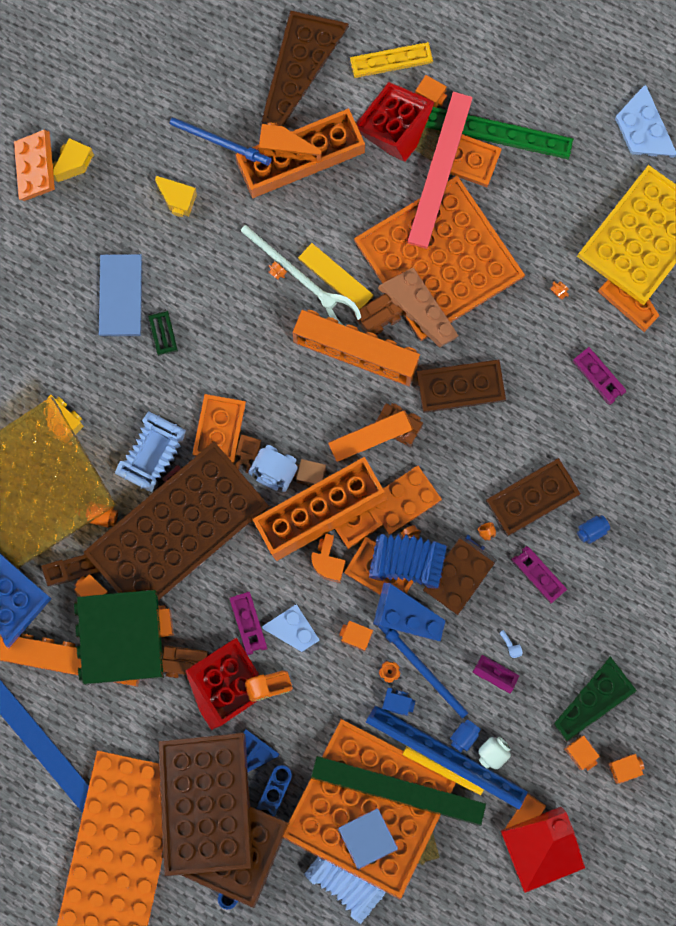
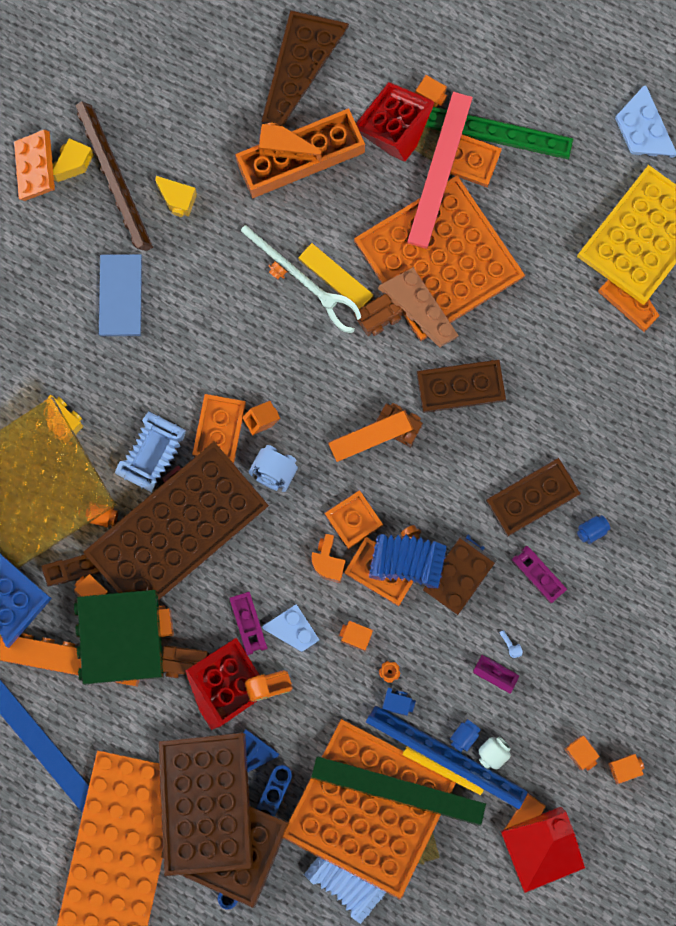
dark green tile [148,311,178,356] -> none
blue bar [170,117,271,165] -> none
dark orange plate [235,434,262,473] -> none
orange brick [253,457,388,561] -> none
orange brick [292,310,420,387] -> none
medium nougat brick [294,459,326,486] -> none
medium blue tile [338,809,398,869] -> none
yellow tile [350,42,433,78] -> none
orange plate [372,465,442,536] -> none
blue wedge [373,583,446,641] -> none
blue bar [377,625,468,719] -> none
orange hinge [478,522,496,540] -> none
orange plate [550,281,569,300] -> none
dark green wing [554,656,637,742] -> none
magenta plate [572,347,626,405] -> none
none -> reddish brown plate [76,101,153,251]
none -> orange brick [242,401,280,435]

